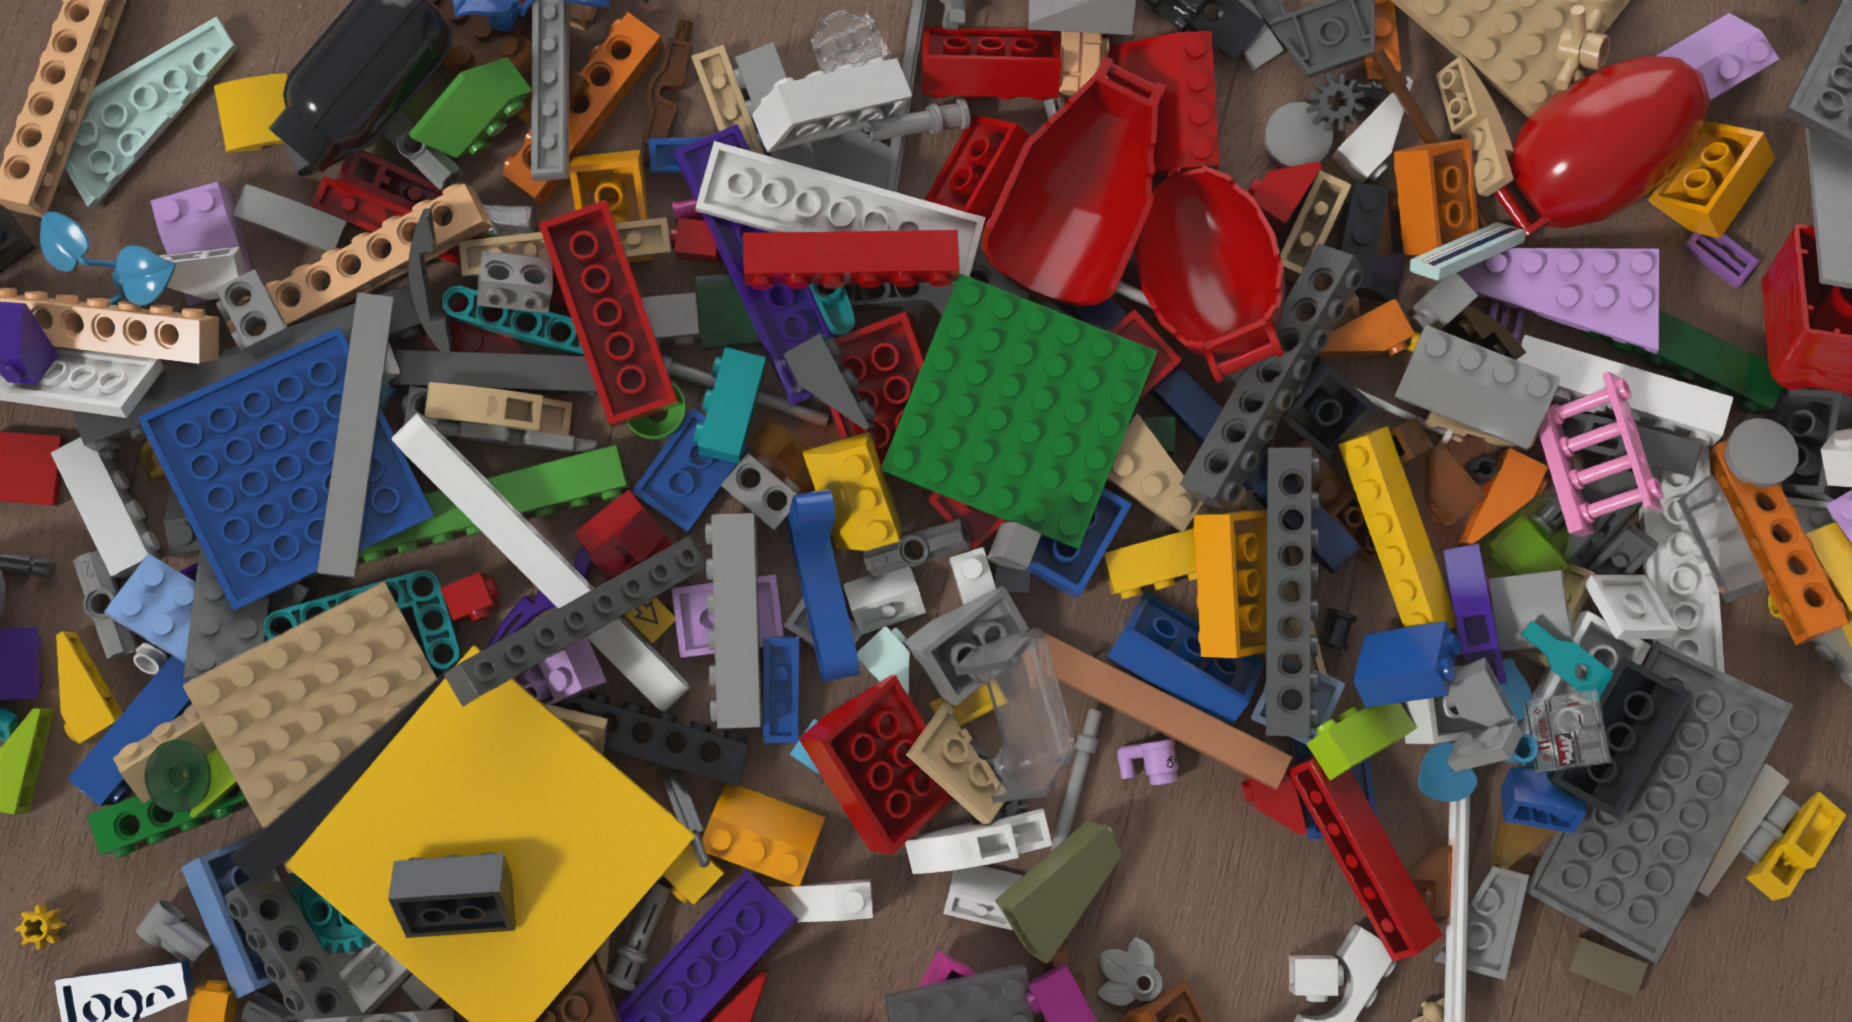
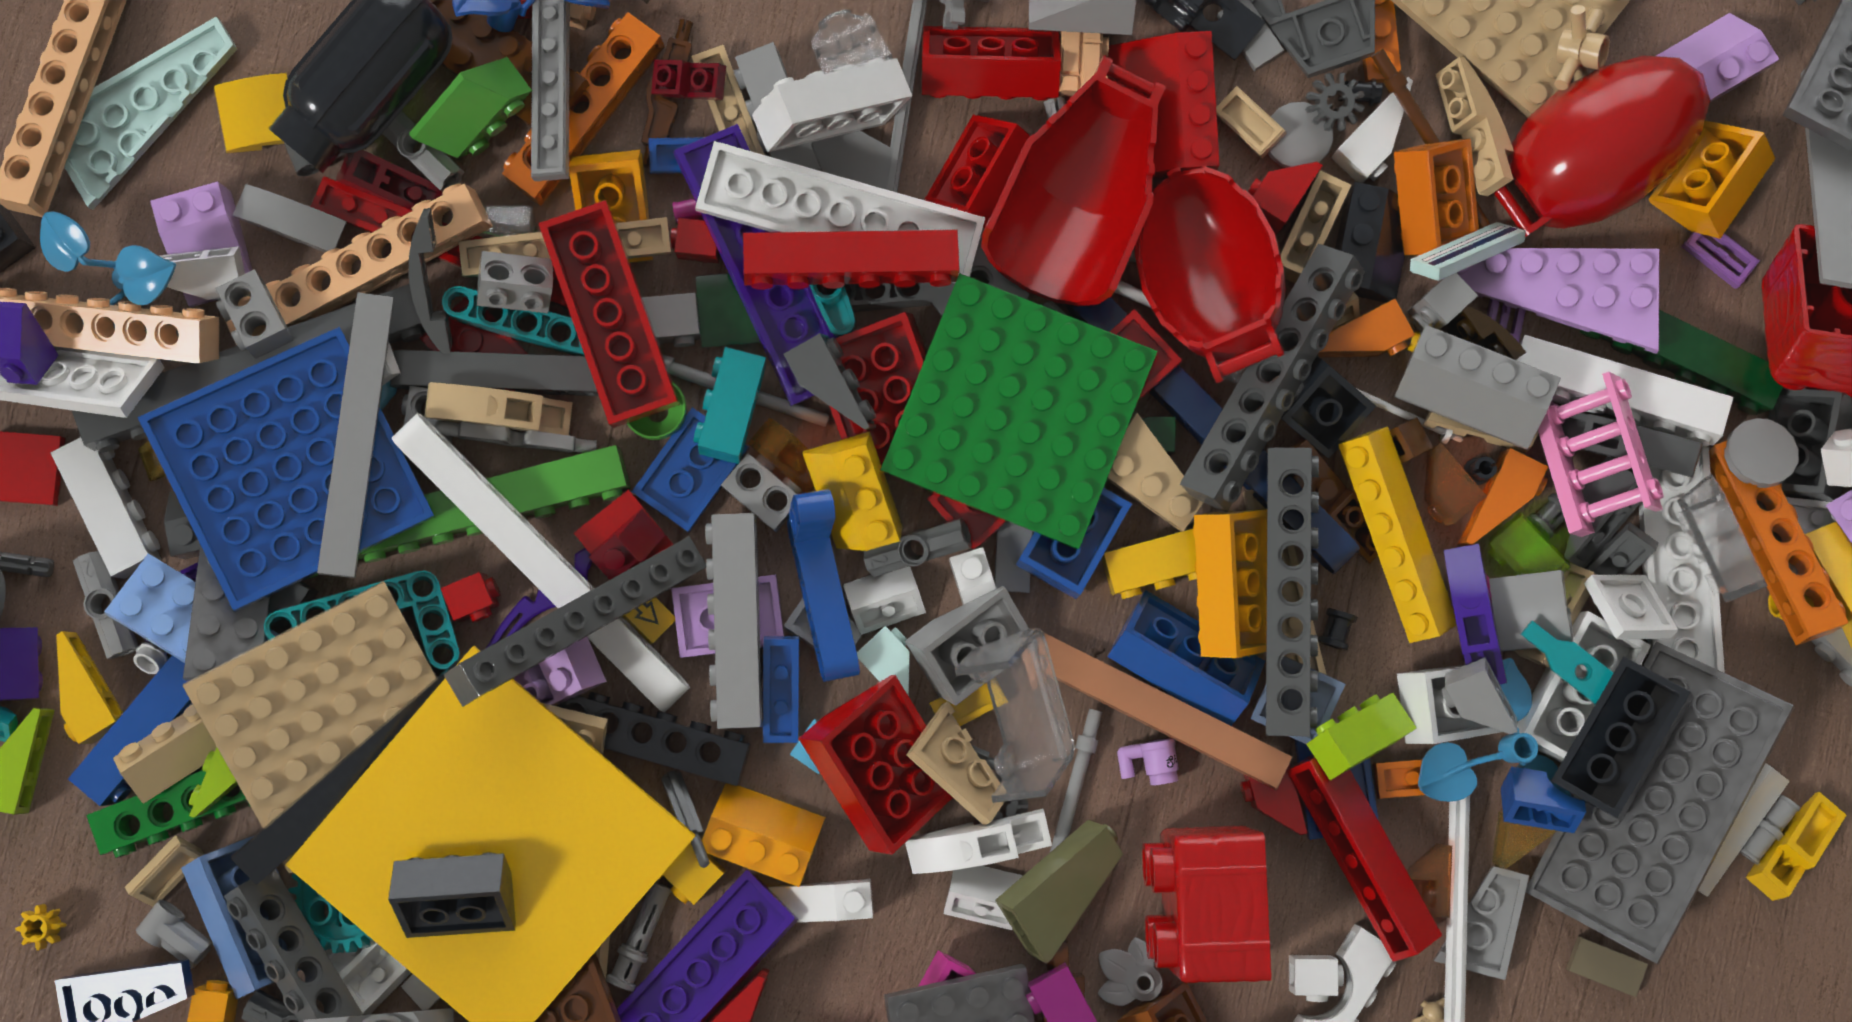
clear green dish [145,739,211,813] -> none
light grey pin [864,98,970,143] -> none
light grey slope [987,522,1041,570] -> none
blue brick [1353,621,1461,708] -> none
light grey plate [1447,723,1523,772] -> none
clear tile [1523,689,1611,773] -> none
none -> tan tile [125,835,204,907]
none -> dark red slope [651,60,727,100]
none -> red brick [1142,825,1272,983]
none -> tan tile [1216,86,1287,158]
none -> orange plate [1373,759,1425,799]

